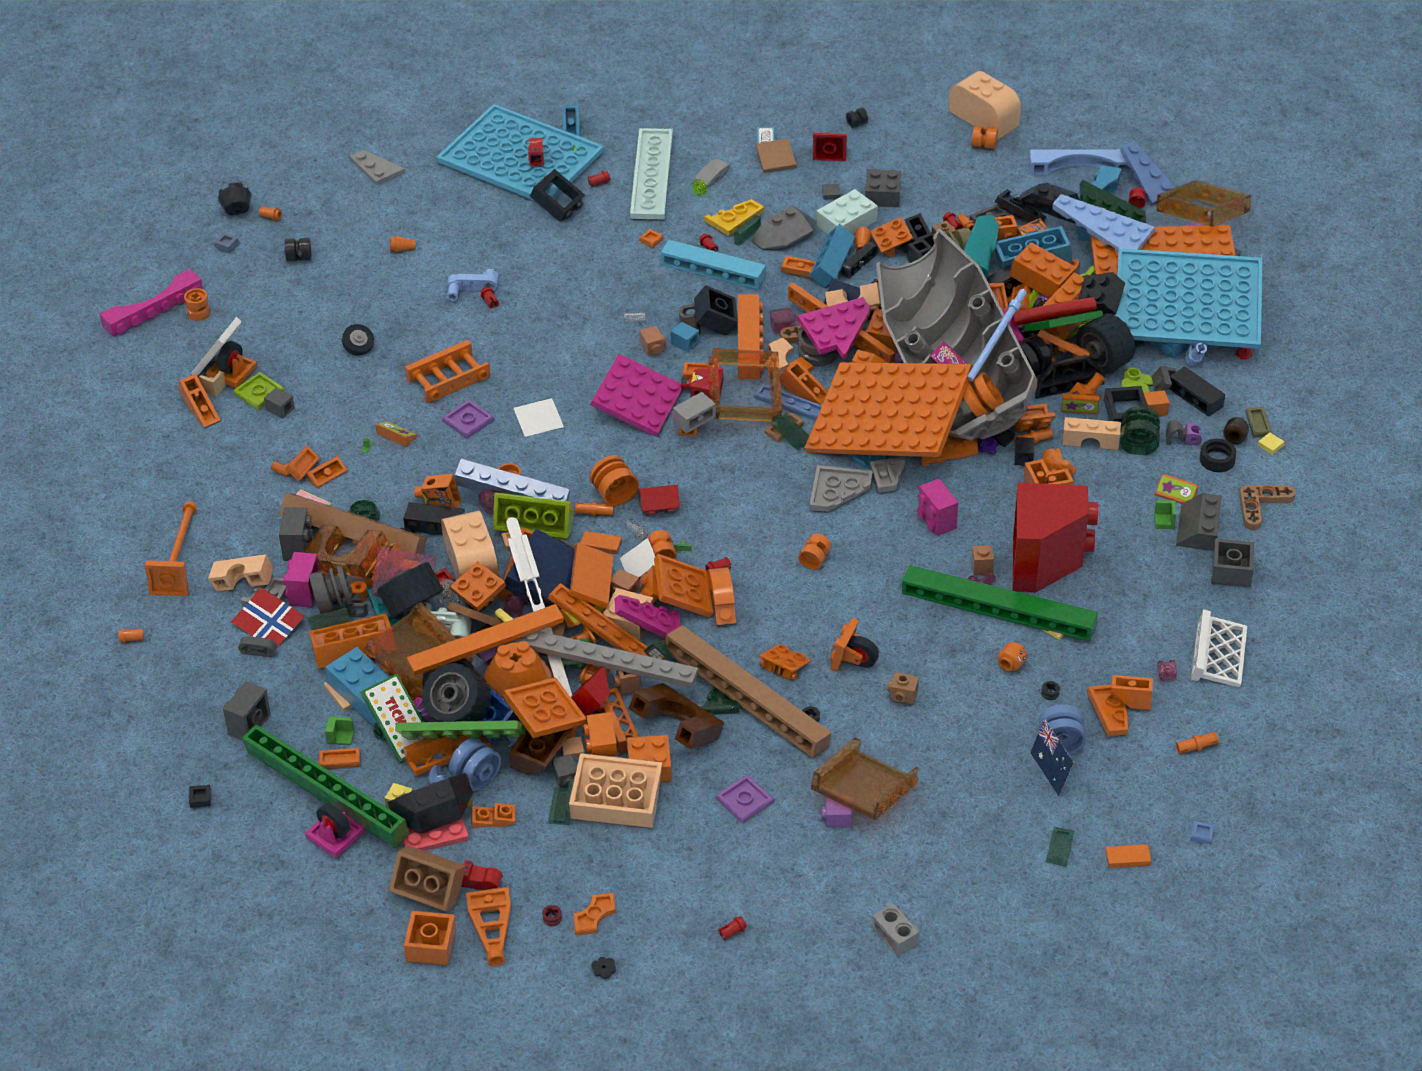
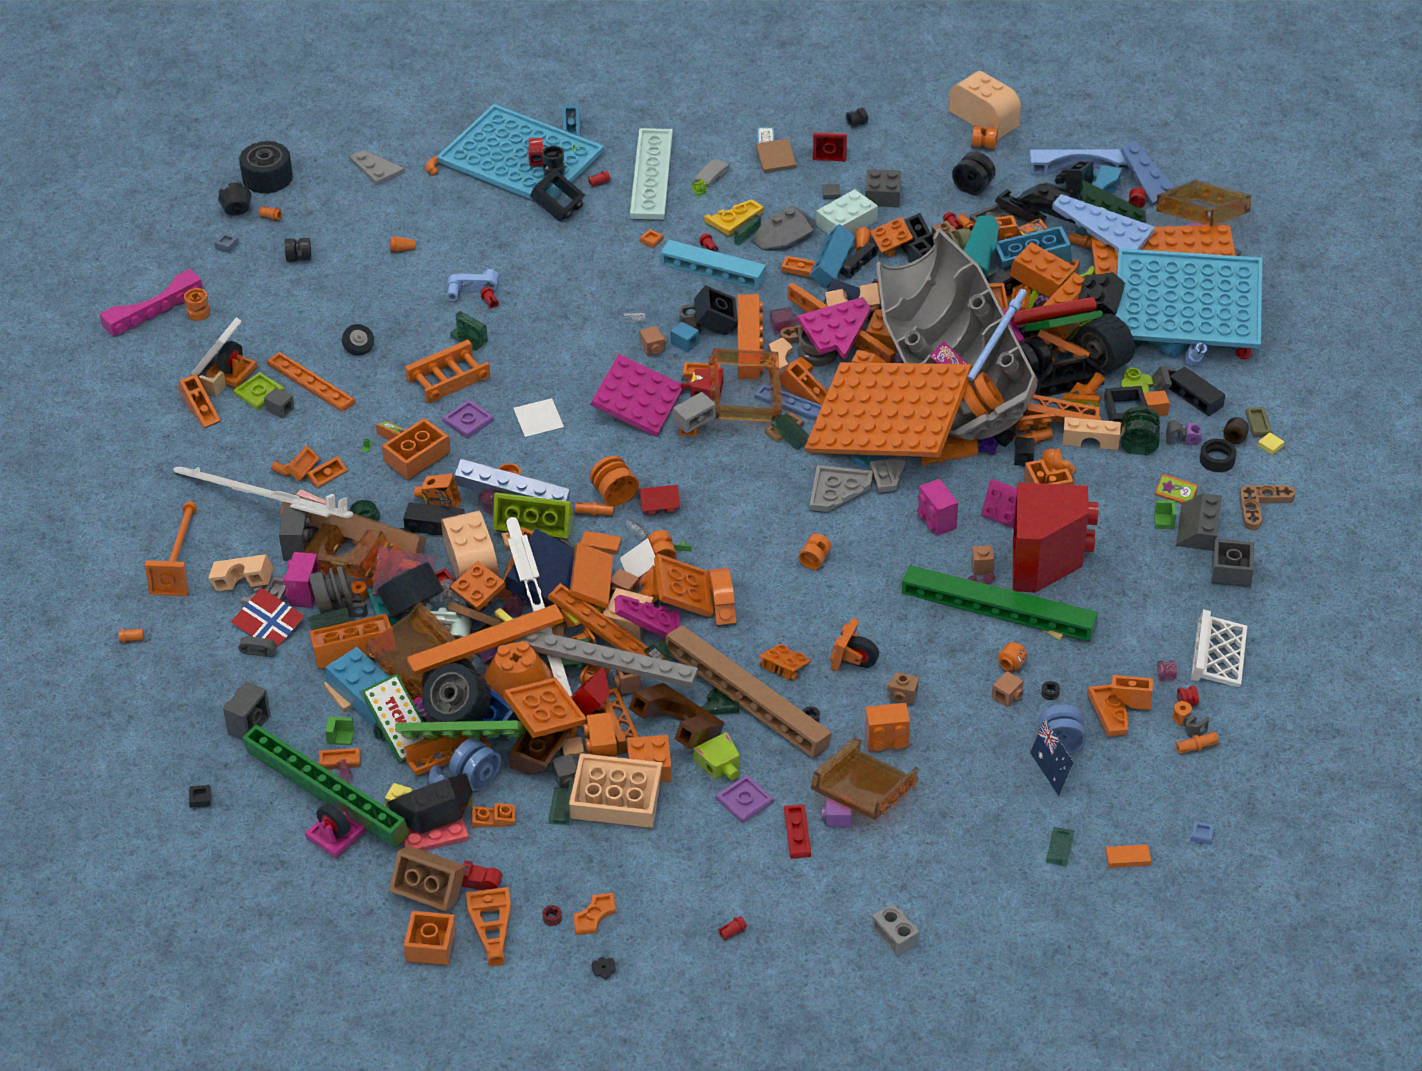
red pin [705,557,731,572] -> none
none -> white piece [173,467,353,518]
none -> black wheel [239,141,293,194]
none -> orange tile [267,352,356,412]
none -> clear pink arm [336,759,353,784]
none -> orange brick [382,418,450,479]
none -> orange arm [425,156,438,175]
none -> clear green bracket [450,311,488,350]
none -> black wheel [542,146,565,176]
none -> lime torso [693,732,740,781]
none -> red tile [784,804,811,859]
none -> orange brick [865,703,910,751]
none -> black wheel [952,151,996,195]
none -> dark pink plate [981,479,1017,528]
none -> nougat brick [992,671,1024,707]
none -> orange fence [1024,395,1101,423]
none -> black brick [1055,161,1094,192]
none -> orange pin [1068,232,1091,249]
none -> leg [1173,701,1209,738]
none -> red wheel [1177,685,1199,706]

